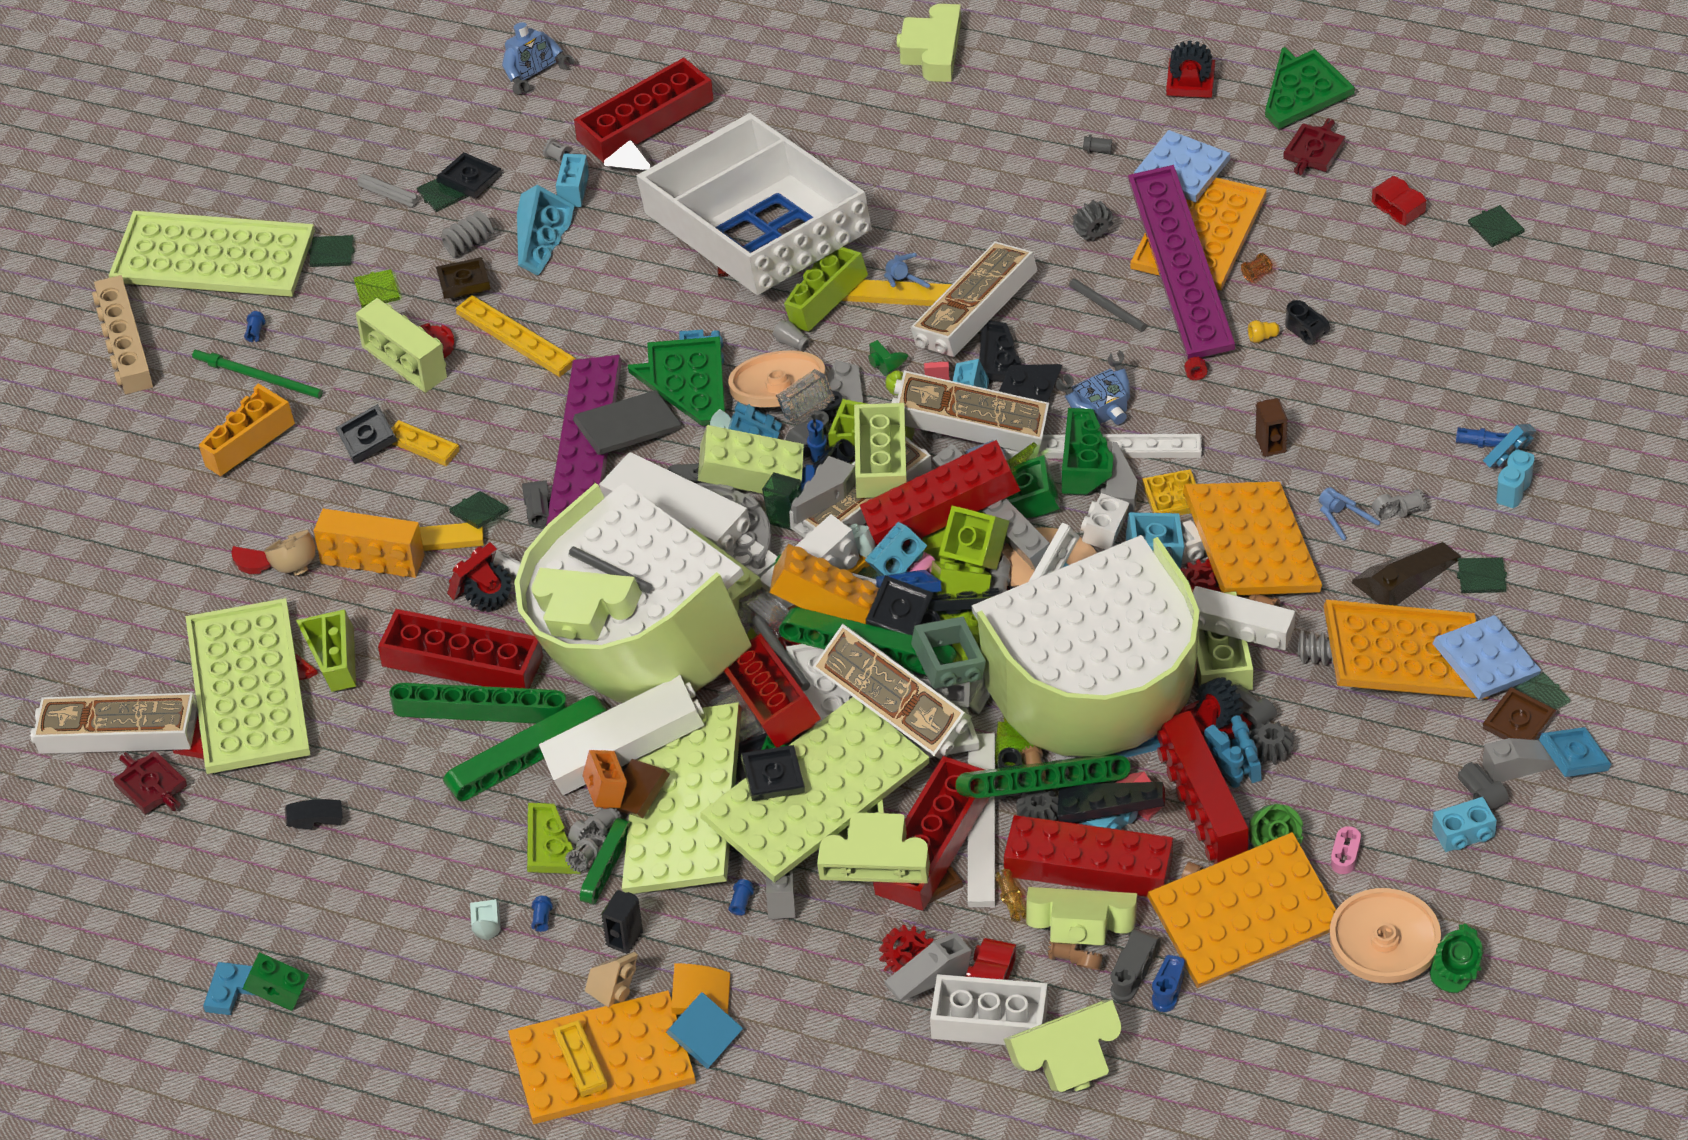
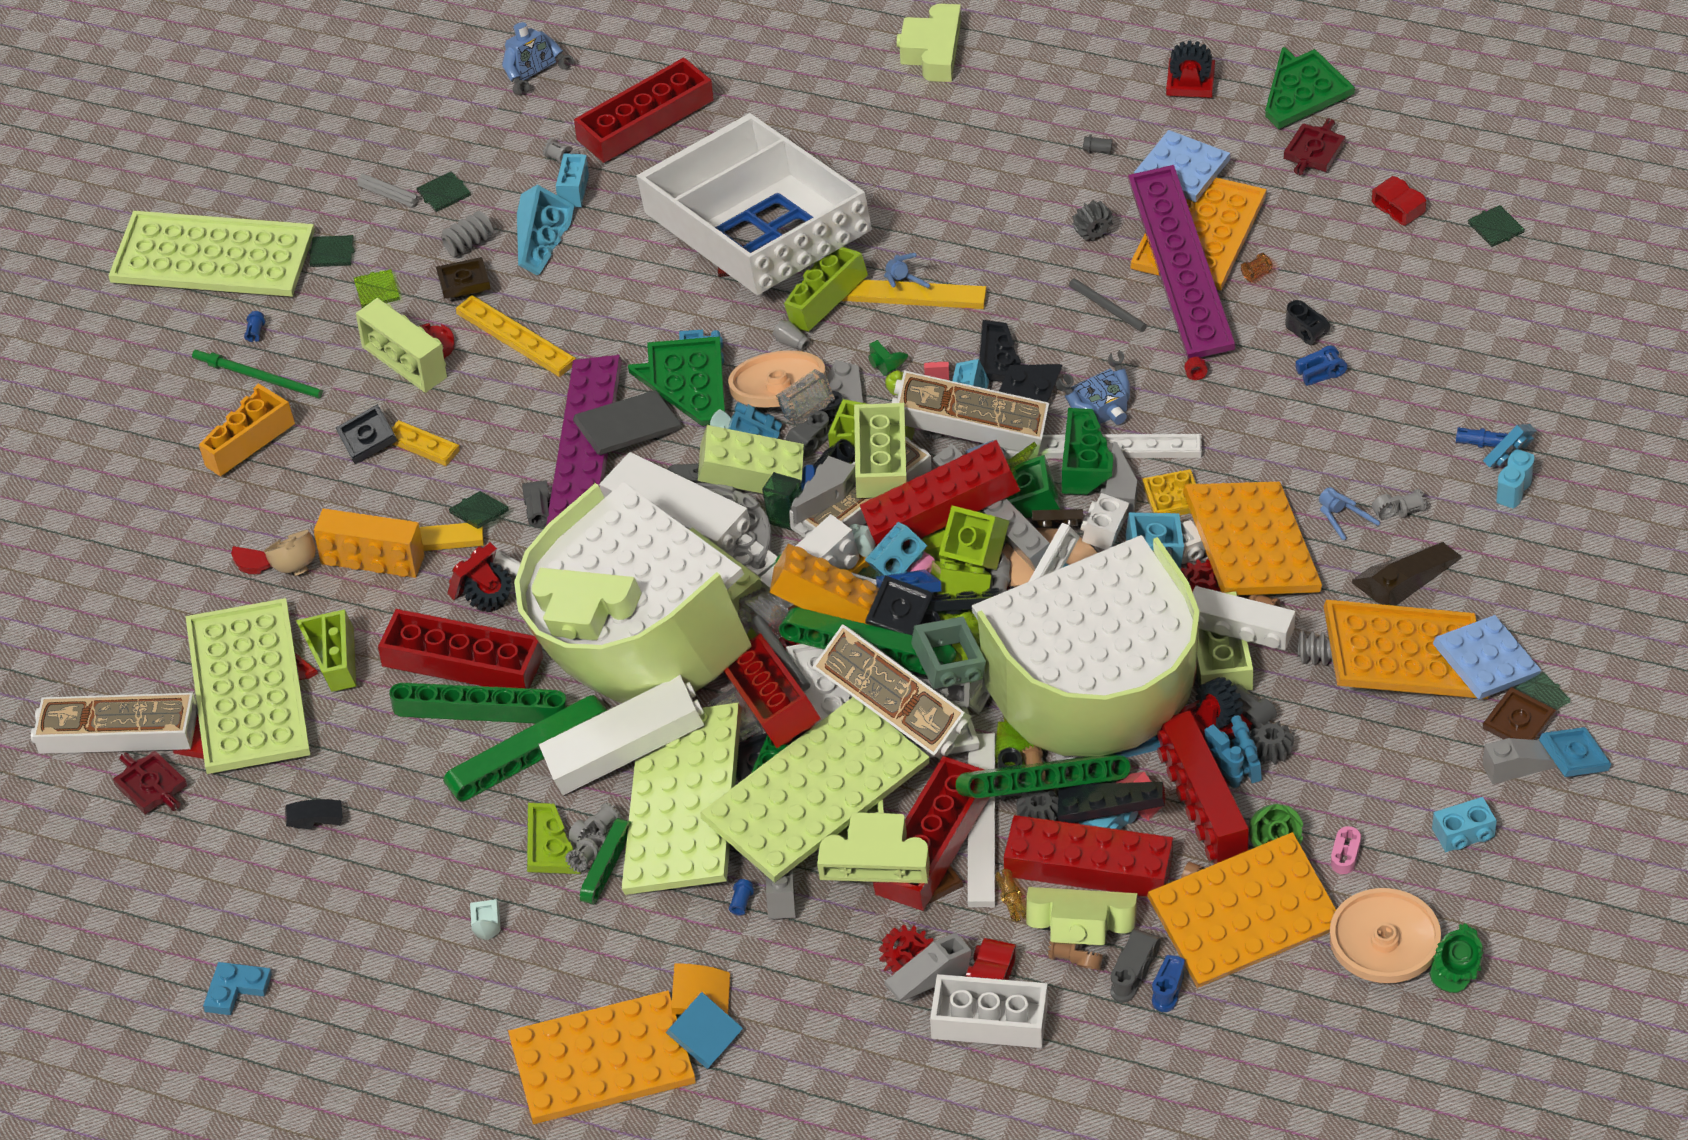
tan brick [92,275,153,394] -> none
green brick [242,952,309,1011] -> none
black tile [437,152,502,198] -> none
blue pin [531,895,553,932] -> none
yellow tile [553,1020,608,1098] -> none
dark grey bar [569,546,652,593] -> none
orange brick [582,750,627,809] -> none
tan slope [585,952,638,1008] -> none
black brick [601,890,643,954] -> none
slope [604,140,653,172] -> none
reddish brown tile [614,759,670,819] -> none
black tile [741,745,805,801] -> none
blue pin [807,420,827,462] -> none
brick [911,242,1038,357] -> none
yellowish green brick [1004,1000,1121,1092] -> none
yellow piece [1248,320,1279,343] -> none
reddish brown brick [1255,398,1288,457] -> none
clear green piece [1457,557,1507,593] -> none
dark grey piece [1458,762,1509,810] -> none
none -> dark brown plate [1032,509,1083,529]
none -> blue piece [1295,345,1347,386]

